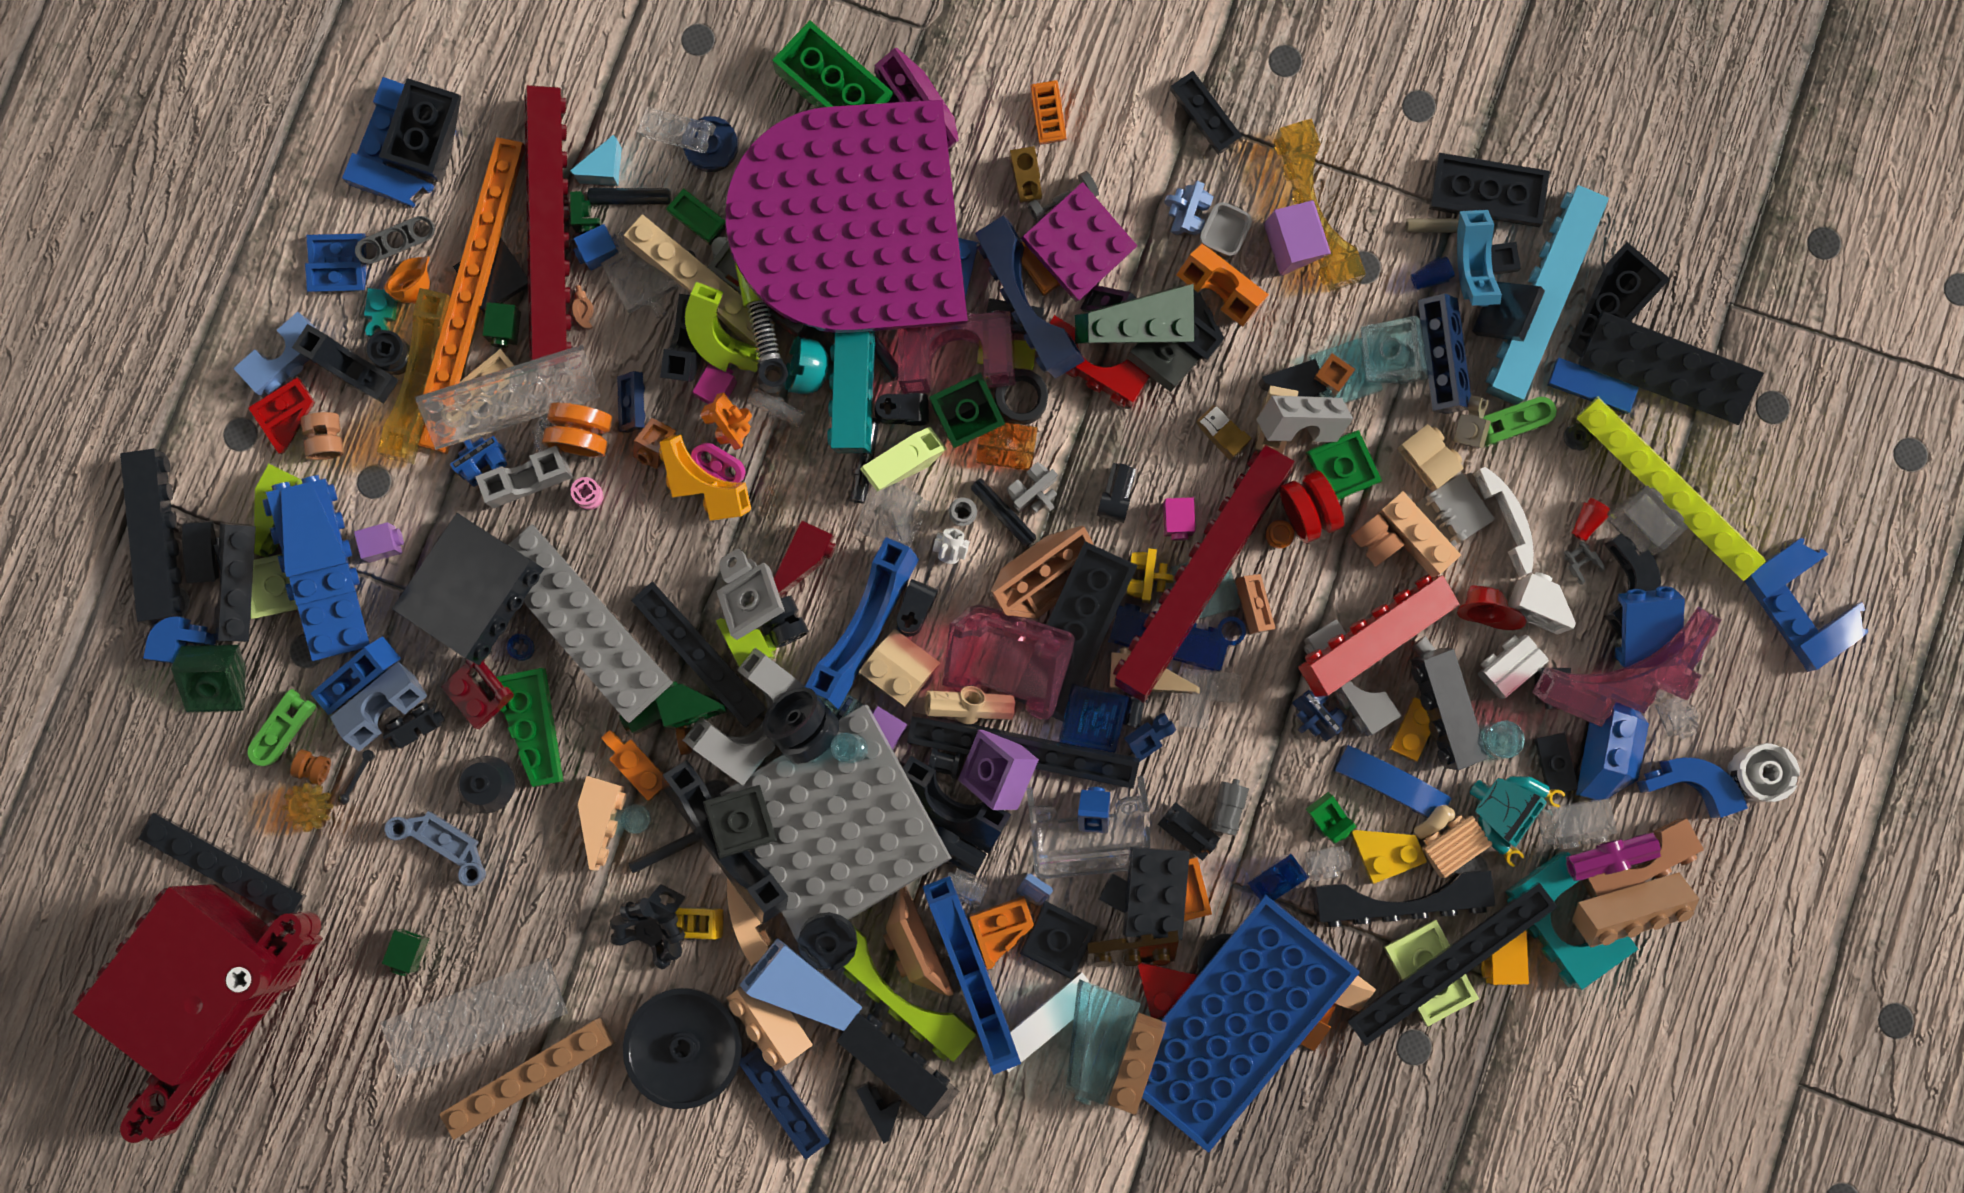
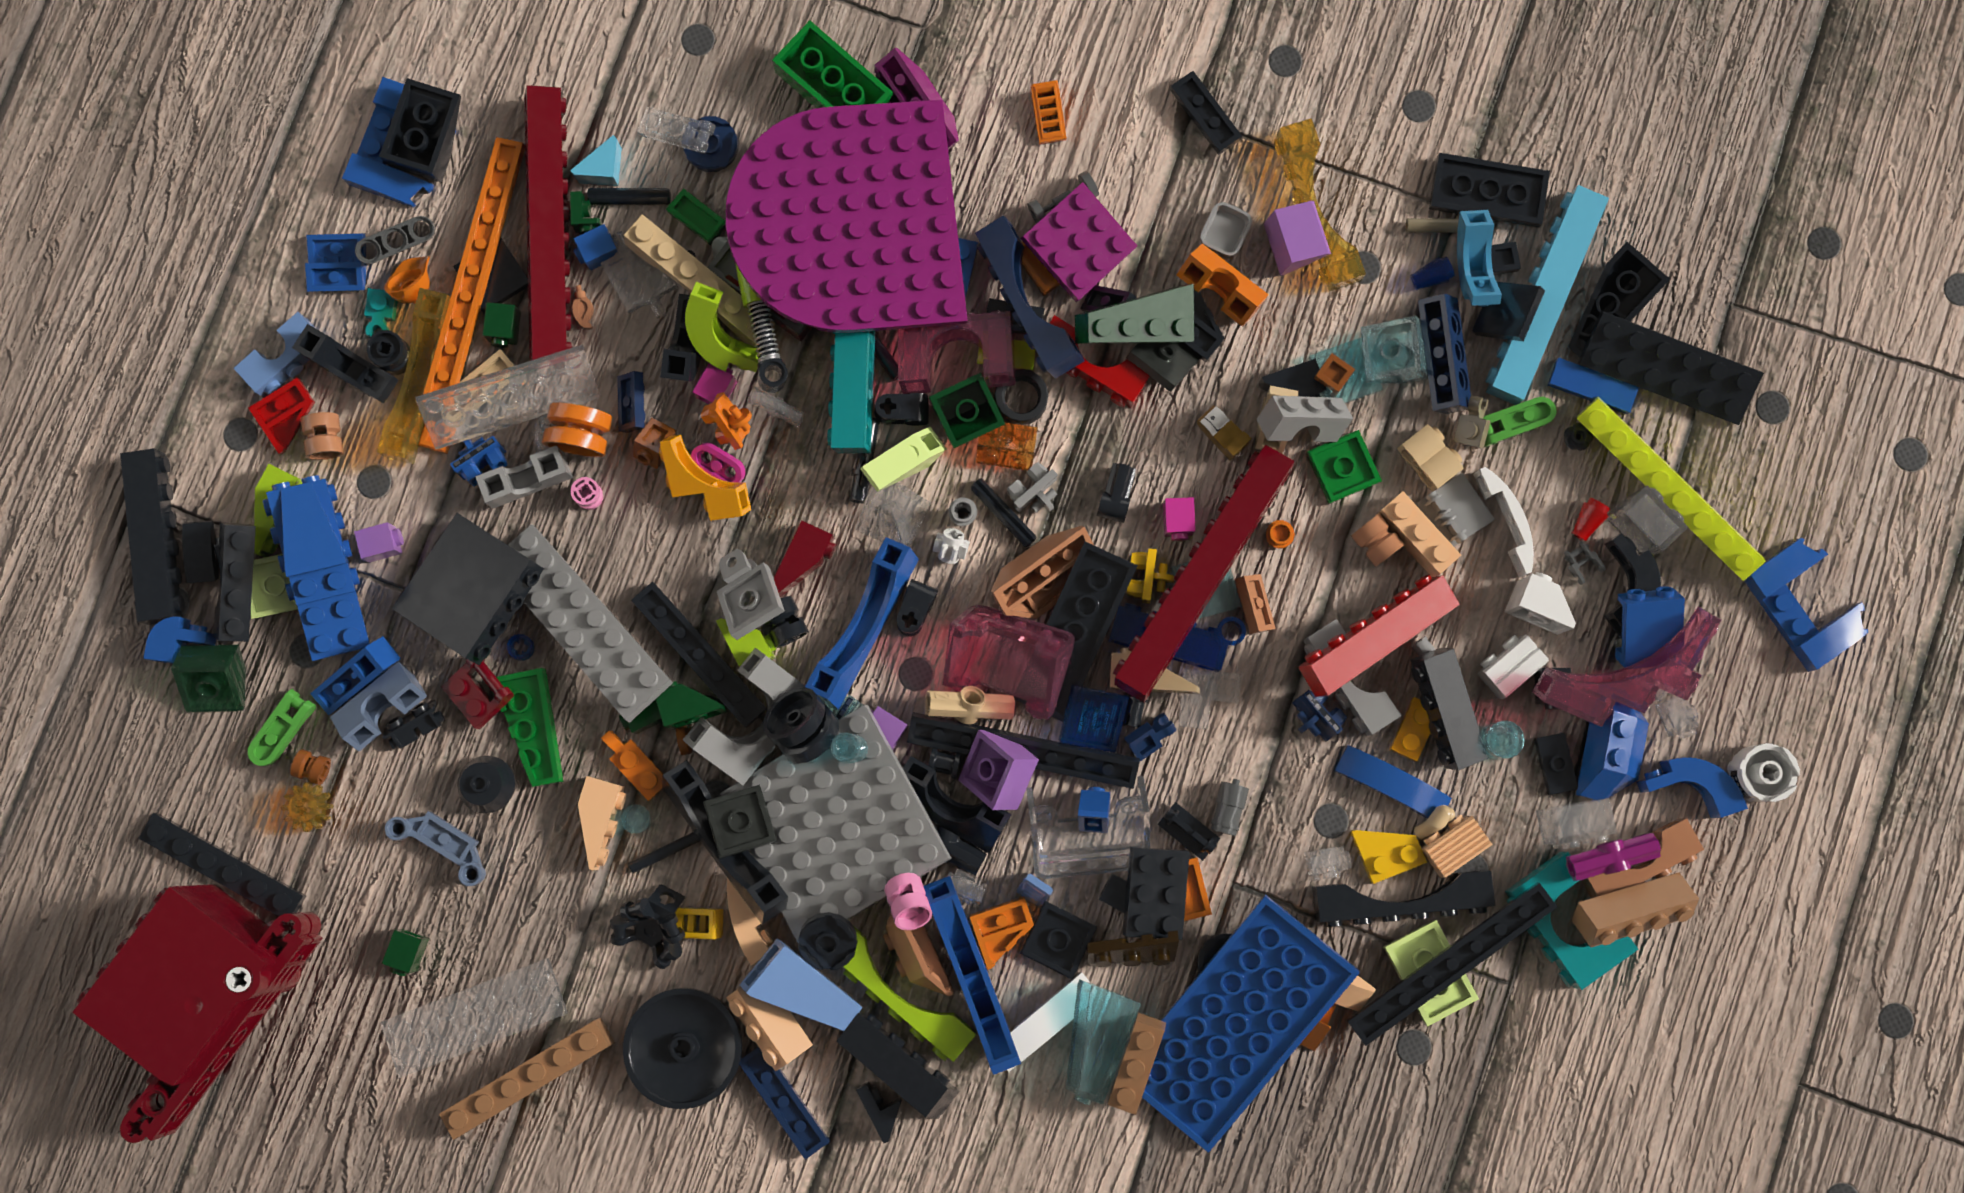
black hinge [338,750,375,805] -> none
teal cylinder [785,336,833,394] -> none
tan slope [859,629,940,709] -> none
pearl gold leg [1009,146,1042,203] -> none
red wing [1137,962,1198,1018] -> none
medium blue hips [1164,180,1213,235] -> none
clear blue slope [1247,853,1309,901] -> none
red wheel [1279,470,1344,544] -> none
green bracket [1306,792,1357,844] -> none
red piece [1457,585,1527,631] -> none
teal torso [1470,776,1565,867] -> none
light orange slope [1481,930,1529,985] -> none
none -> bright pink wheel [884,873,932,930]

